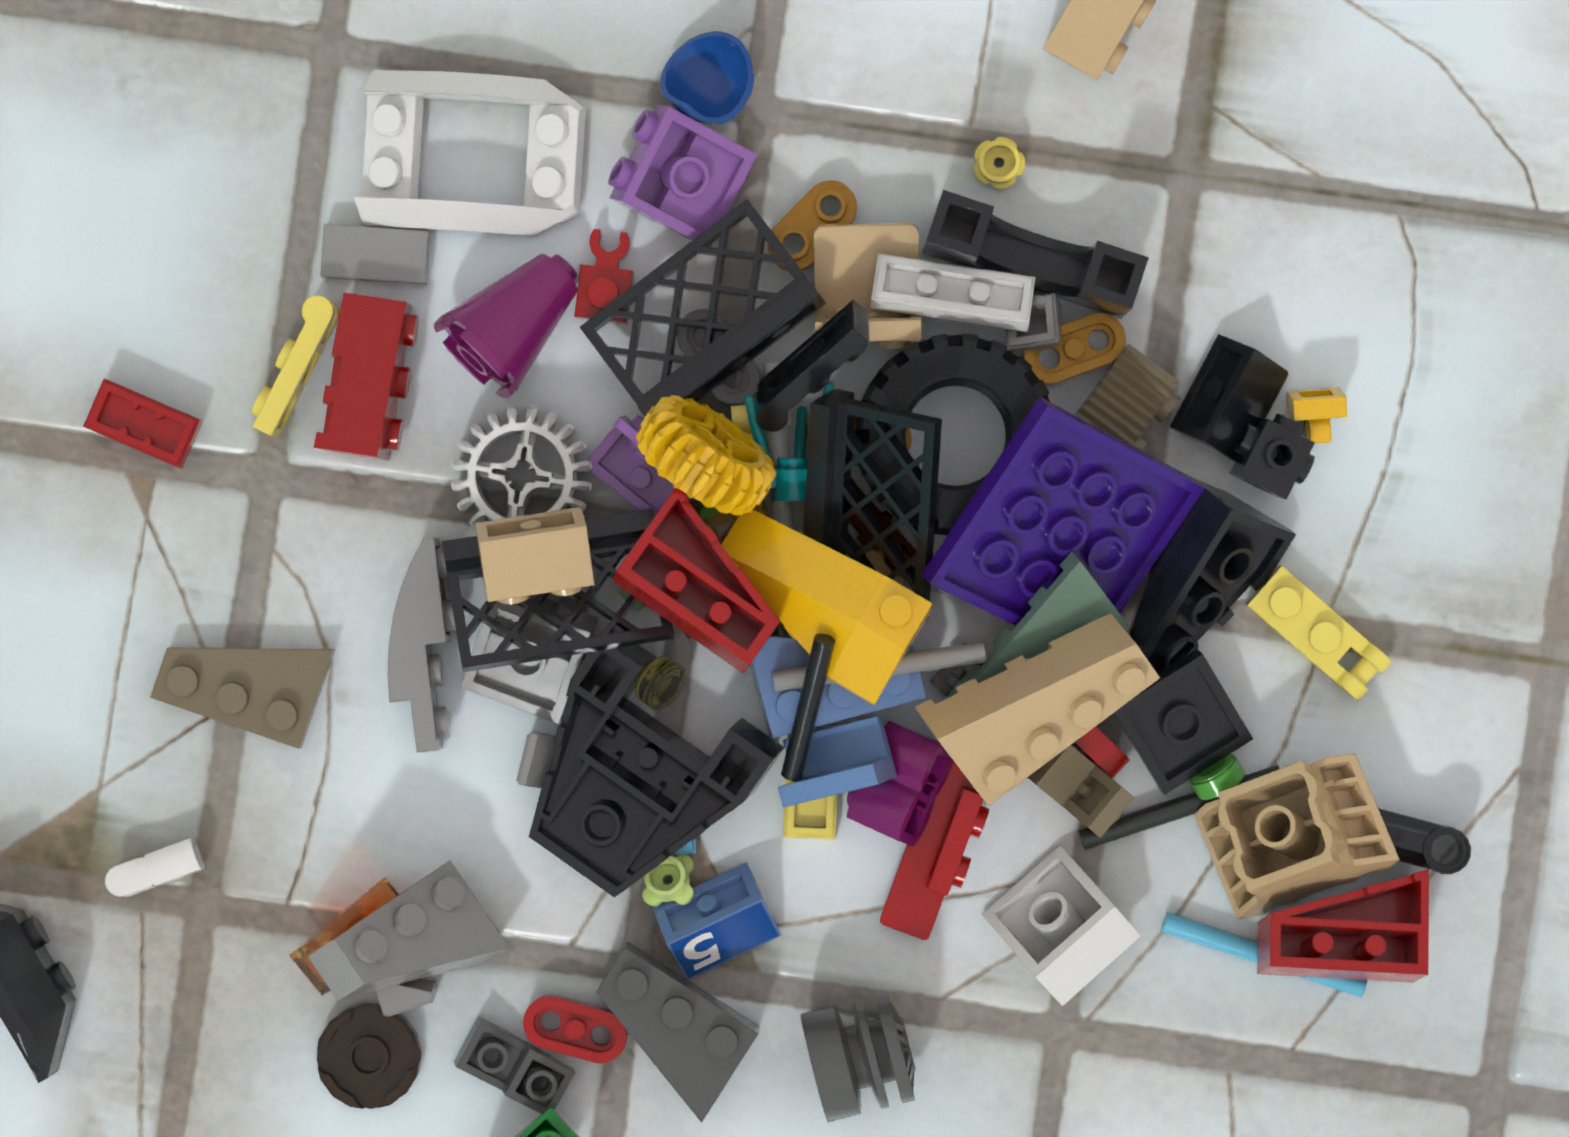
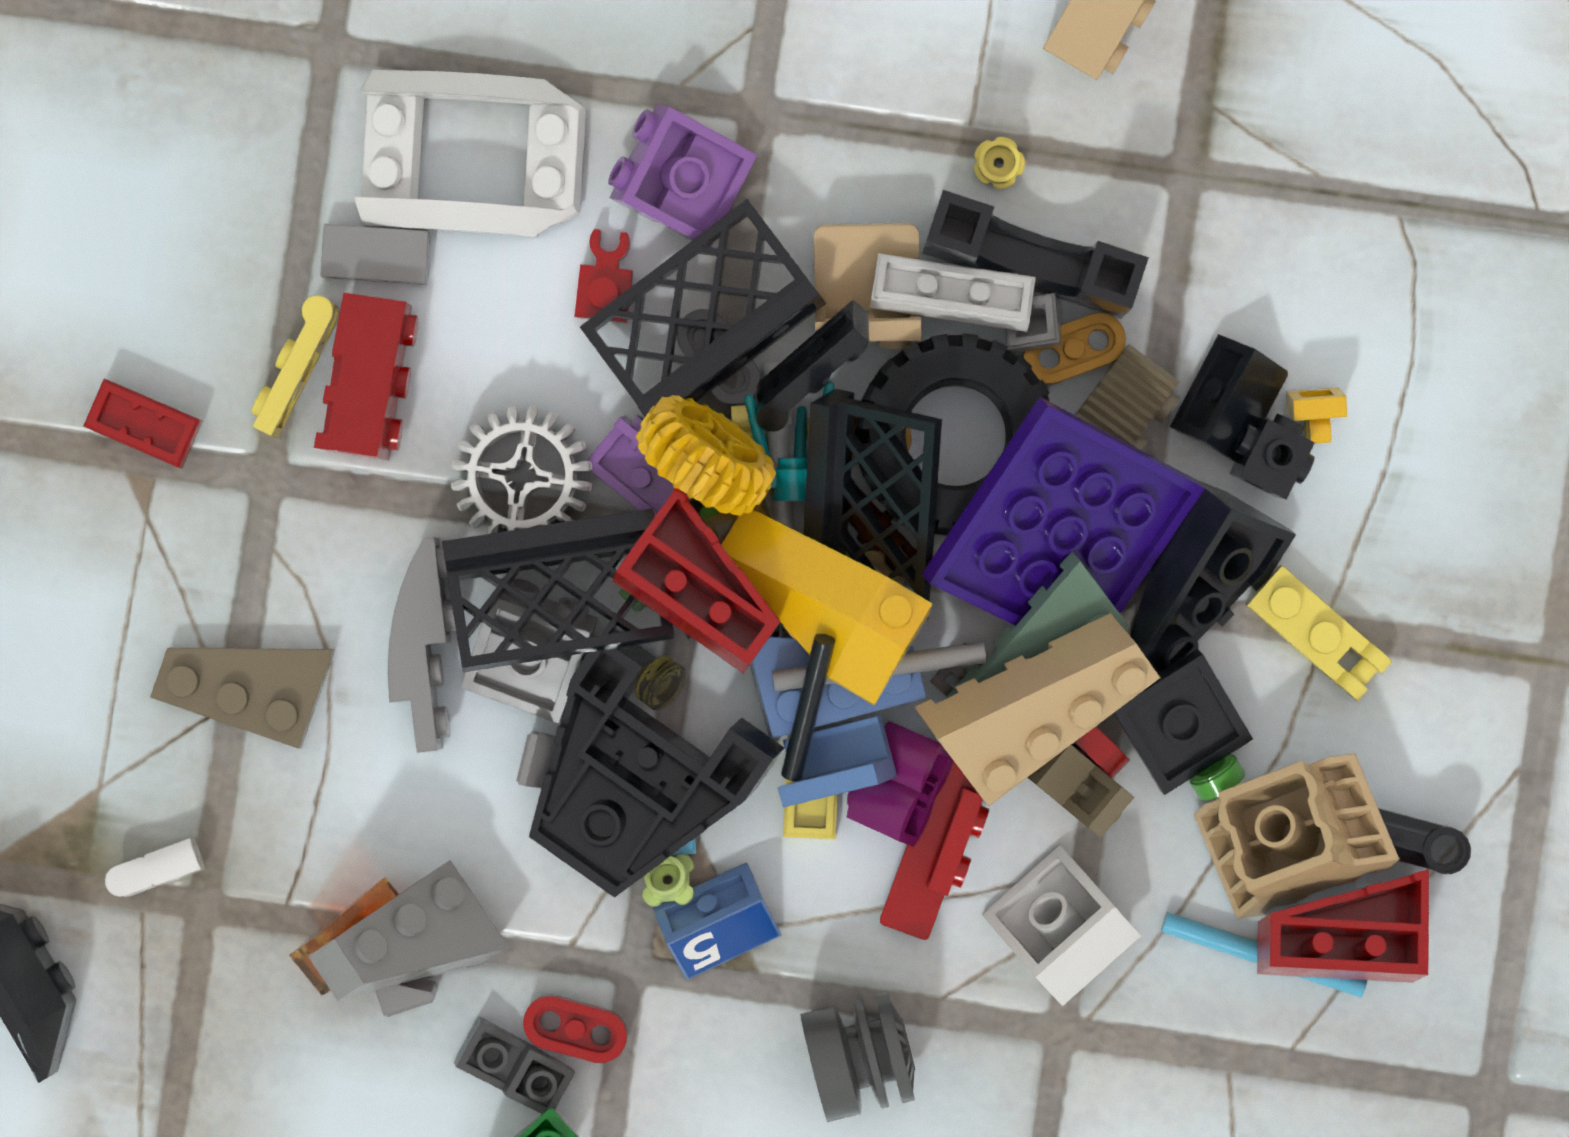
dark brown tile [317,1003,422,1109] -> none
magenta cone [434,254,578,398] -> none
tan brick [475,507,595,604] -> none
dark grey wedge [596,941,760,1123] -> none
blue helmet [660,31,754,125] -> none
pearl gold plate [768,180,857,272] -> none
pearl dark grey bar [1078,765,1280,850] -> none

